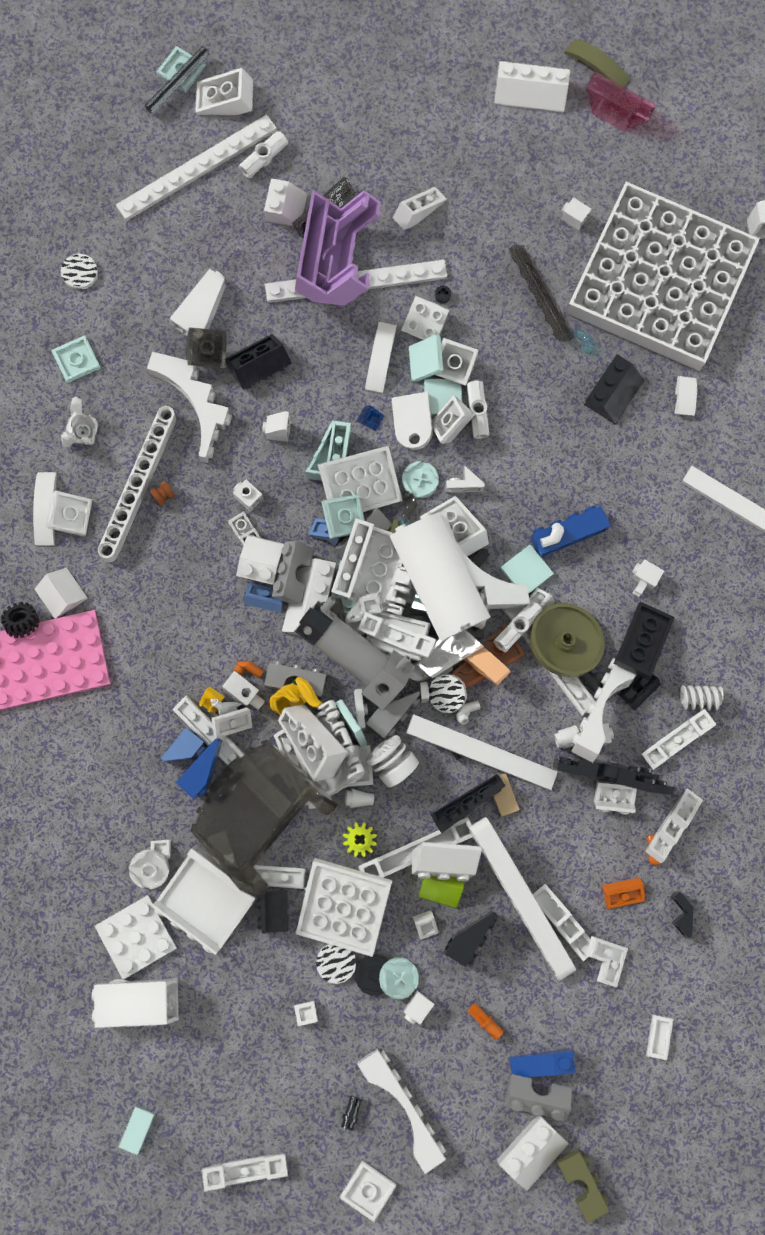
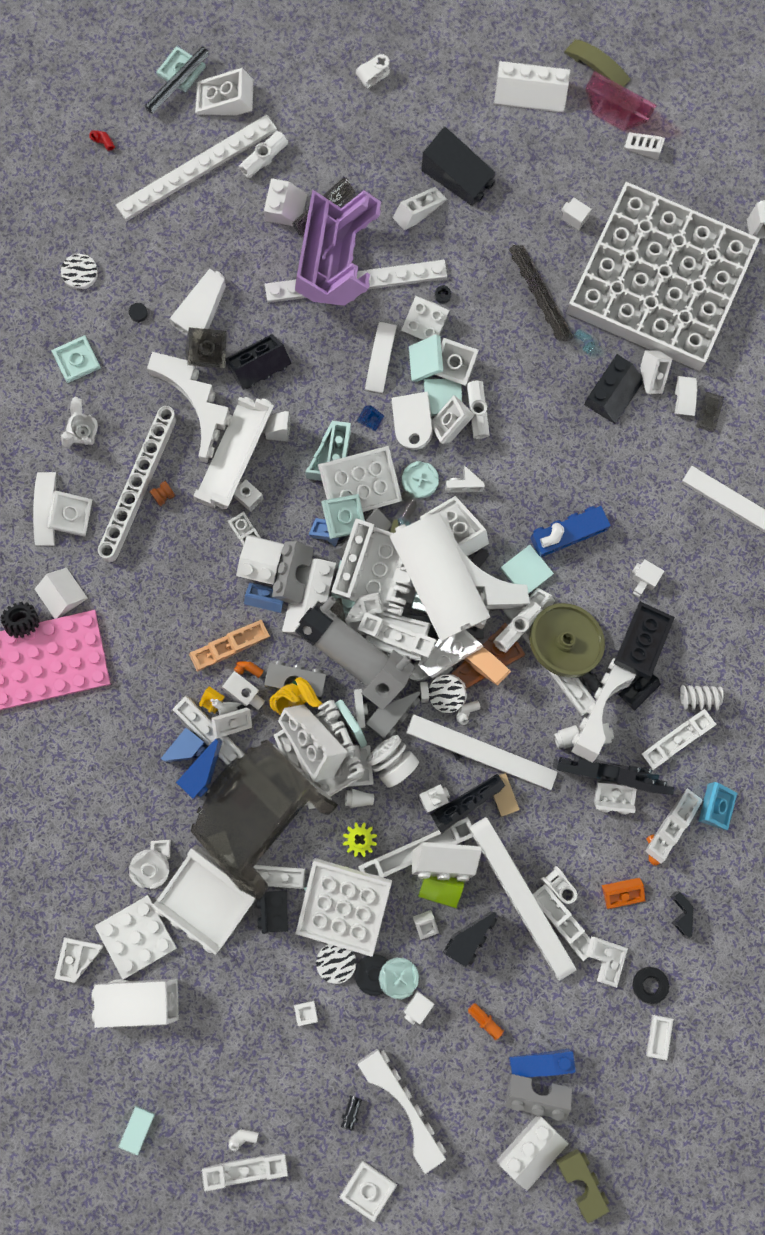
none -> white wing [54,937,103,983]
none -> red arm [89,130,115,151]
none -> black tile [129,303,148,322]
none -> light nougat slope [189,620,270,672]
none -> white cylinder [193,397,274,509]
none -> white arm [229,1129,259,1151]
none -> white piece [356,54,389,88]
none -> white brick [418,784,450,813]
none -> black slope [421,126,495,207]
none -> white piece [541,866,577,904]
none -> white slope [624,132,665,160]
none -> black tyre [632,967,669,1004]
none -> white slope [640,351,672,394]
none -> clear smoke plate [696,392,724,432]
none -> medium azure slope [698,782,737,831]

